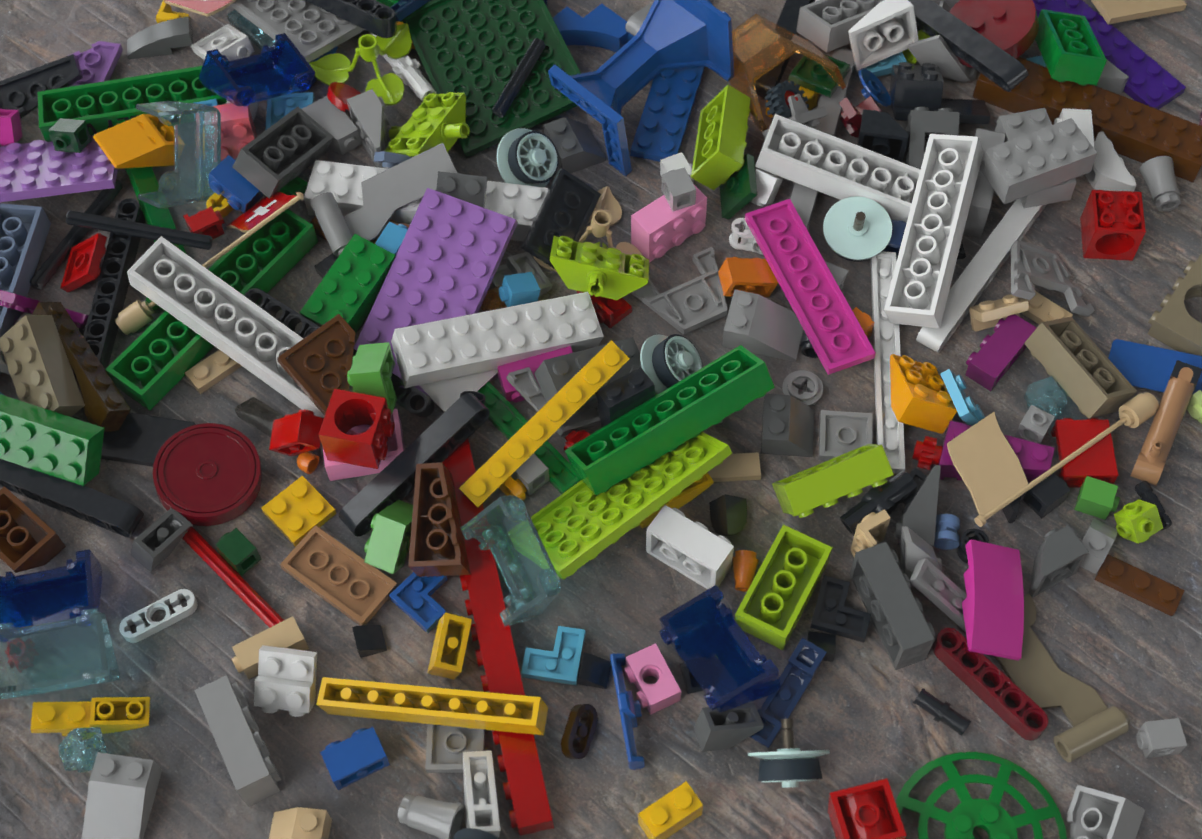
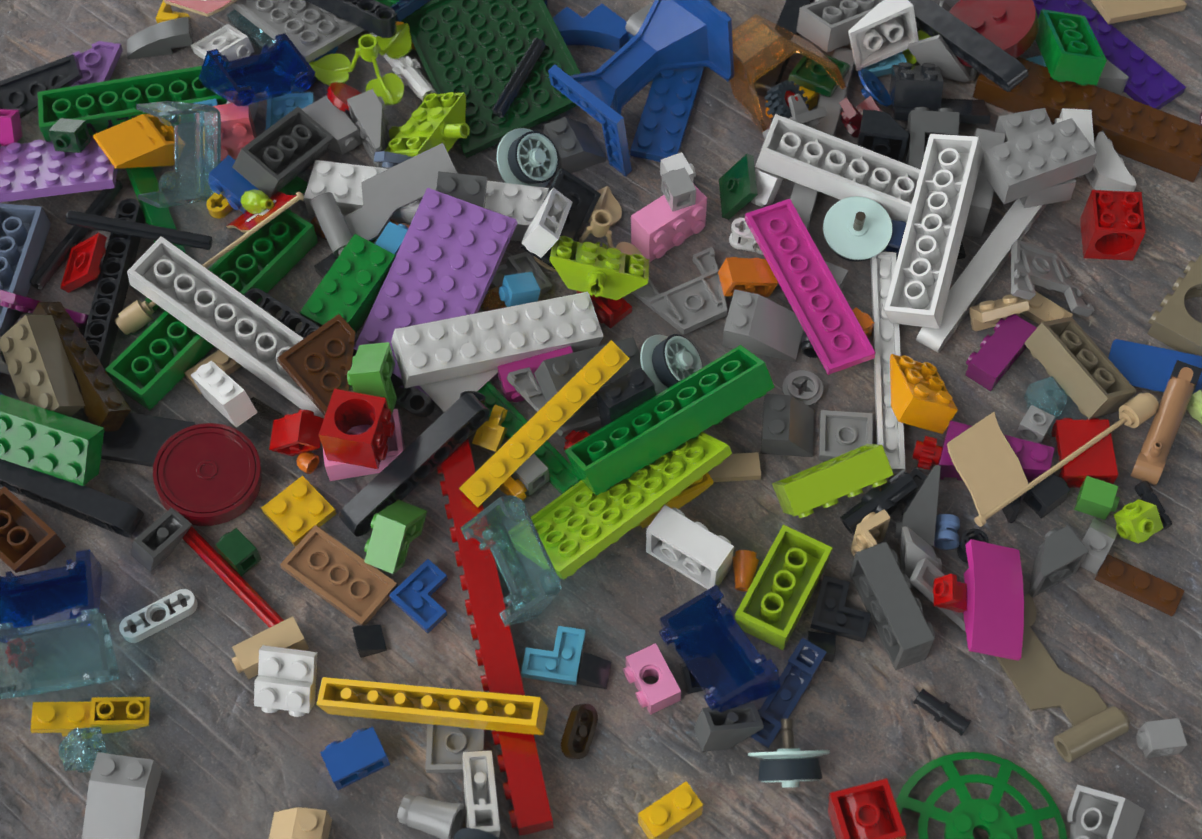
red brick [183,207,225,239] -> none
light grey brick [194,675,281,807] -> none
reddish brown wedge [408,463,471,577] -> none
yellow brick [427,613,472,680] -> none
blue plate [610,654,645,770] -> none
lime brick [691,84,751,191] -> none
black brick [709,494,747,536] -> none
dark red beam [932,627,1048,741] -> none
medium azure plate [940,369,985,426] -> none
light grey plant [1139,156,1181,212] -> none
none -> white brick [191,361,258,428]
none -> lime plant [241,189,274,214]
none -> yellow plate [472,405,508,452]
none -> white slope [521,187,572,258]
none -> red bracket [933,574,967,613]

